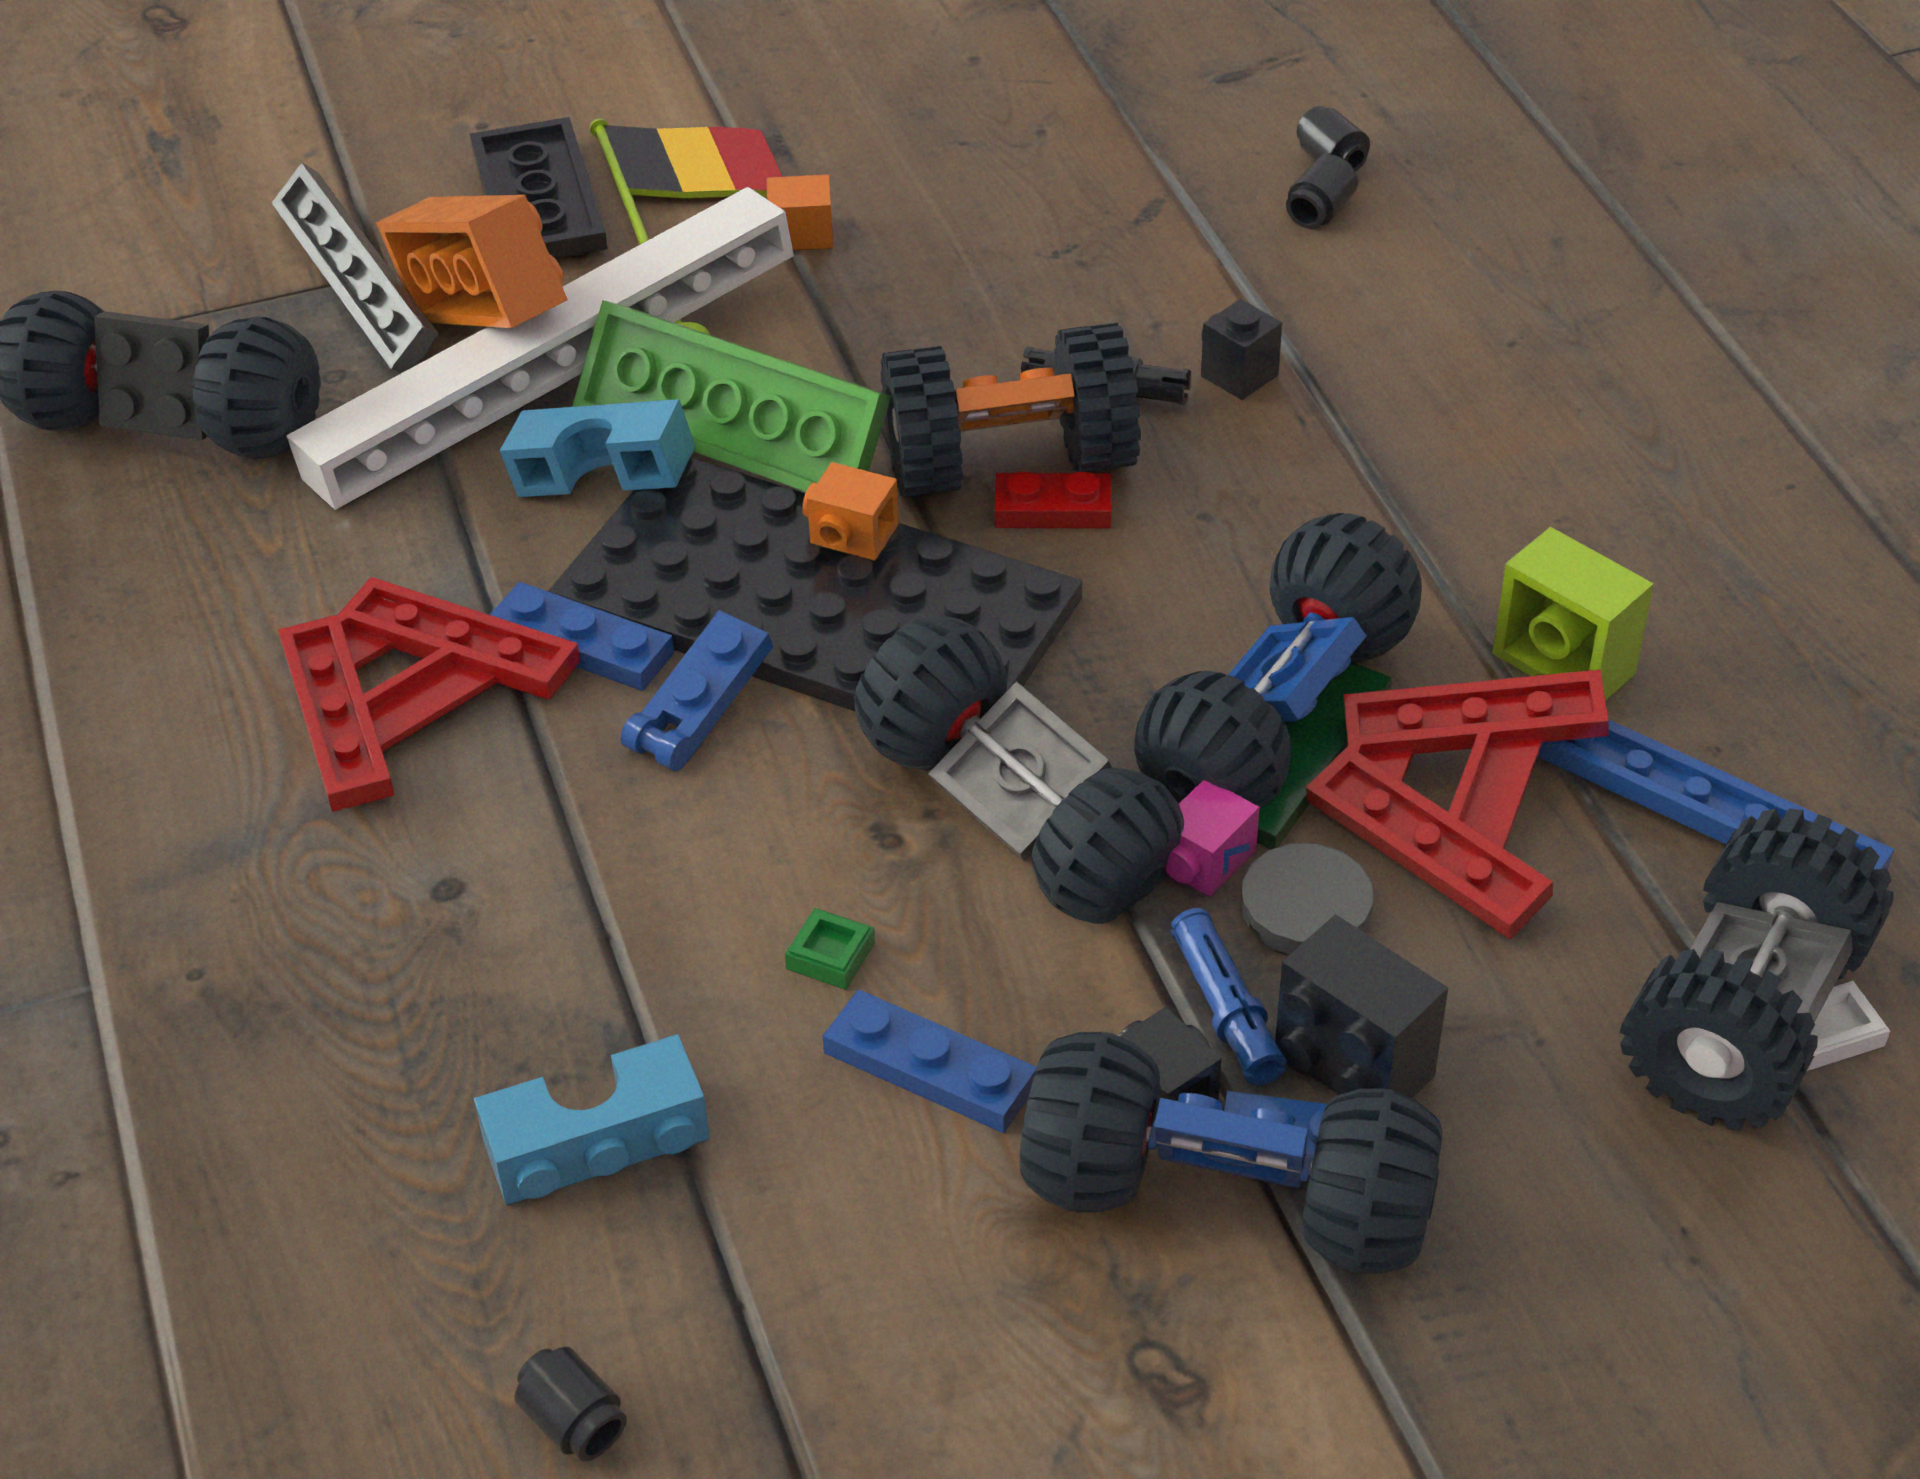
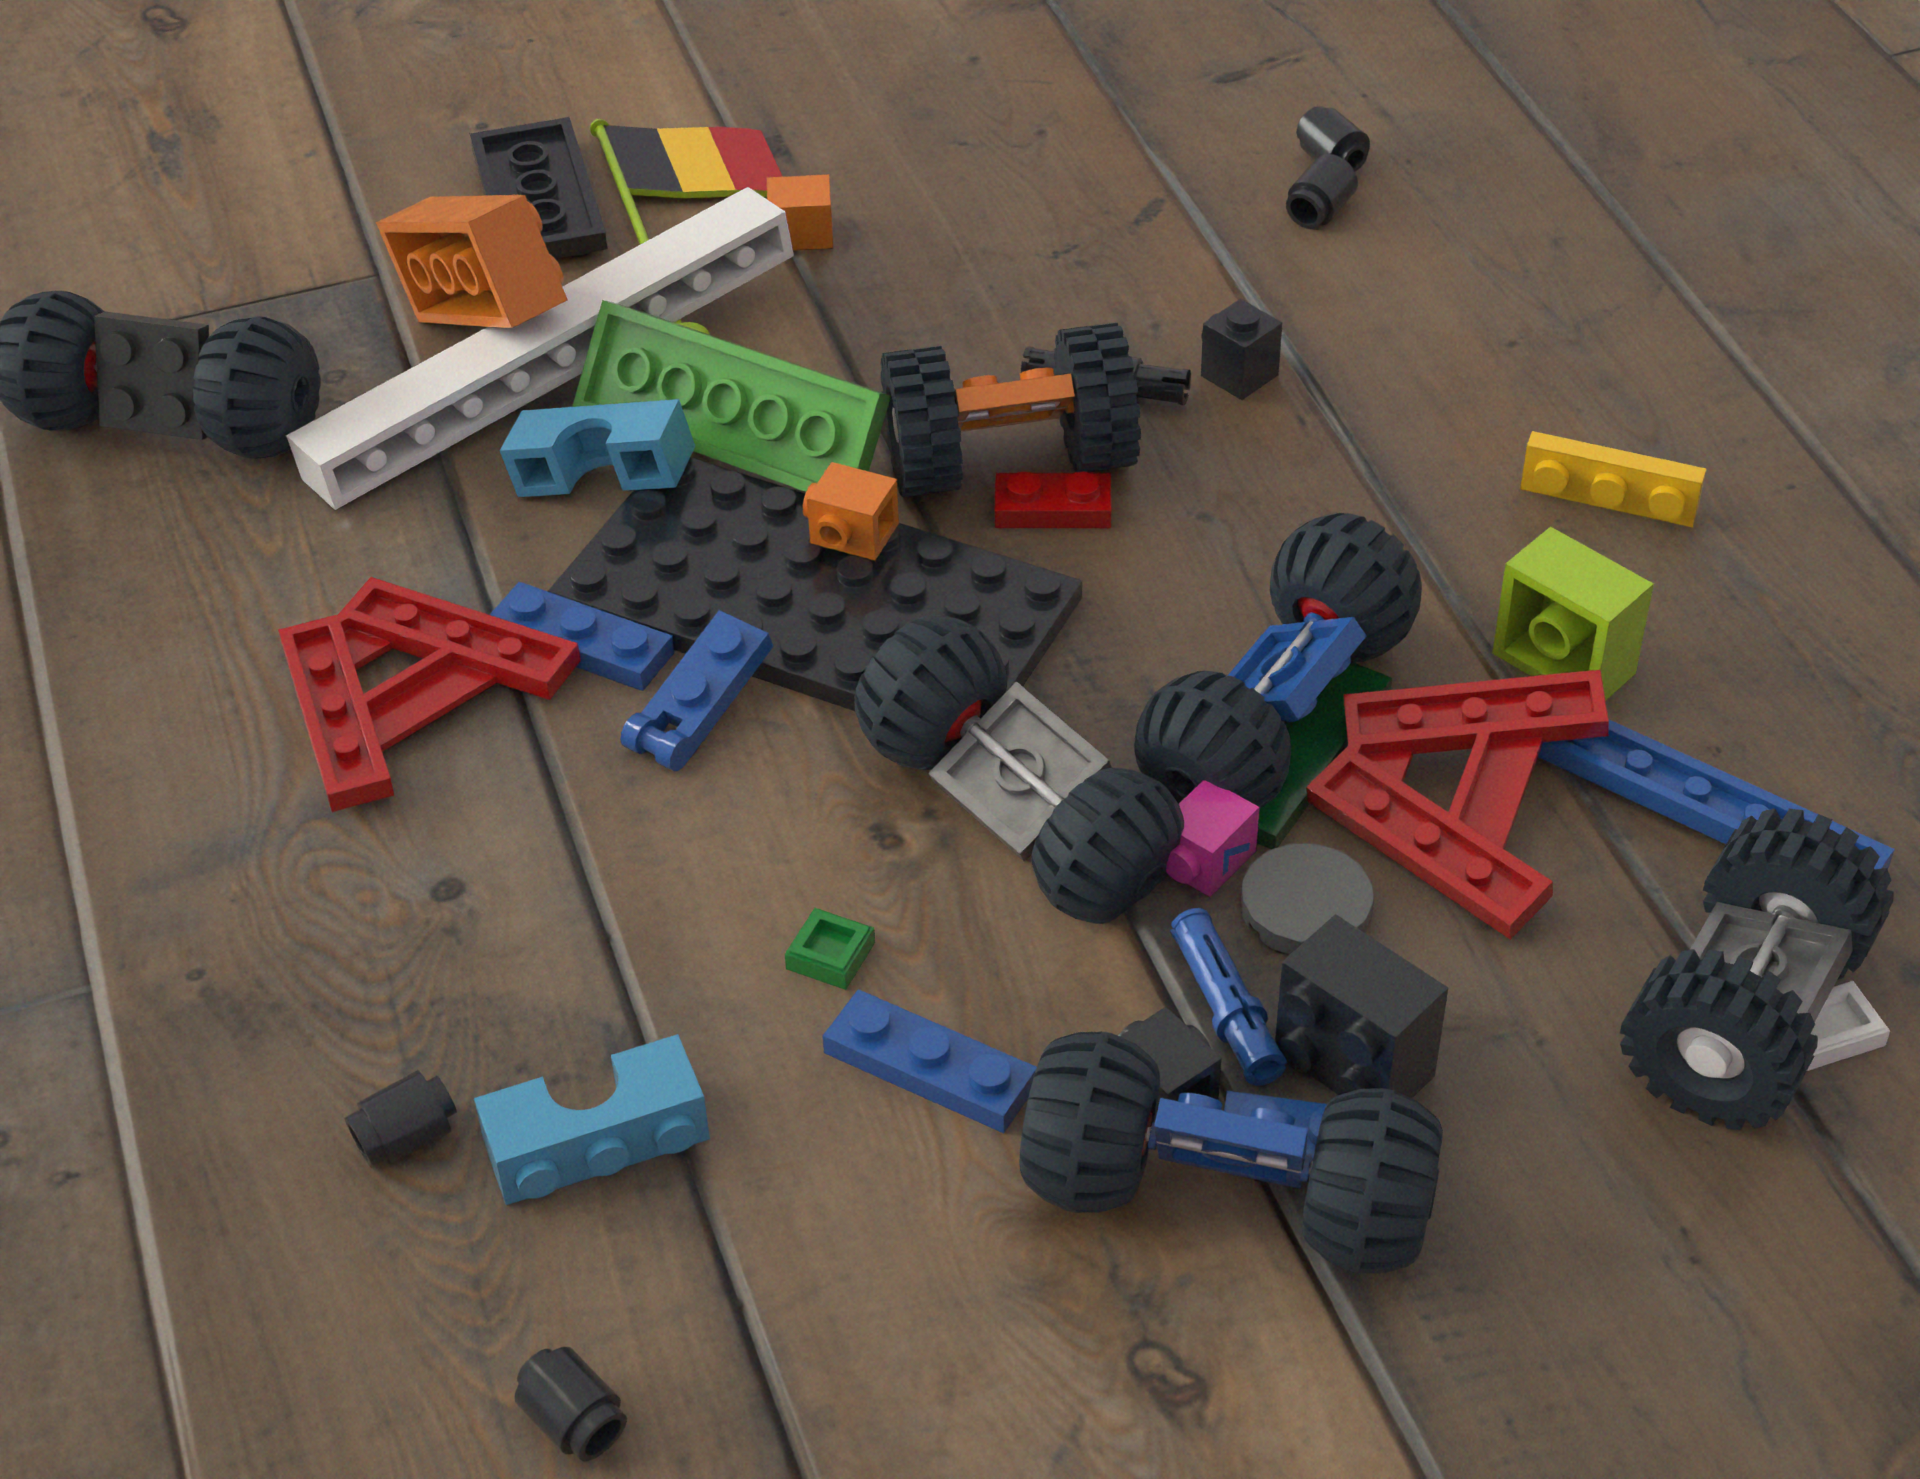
plate [272,163,439,373] -> none
none -> black brick [344,1070,457,1168]
none -> yellow plate [1520,431,1706,527]

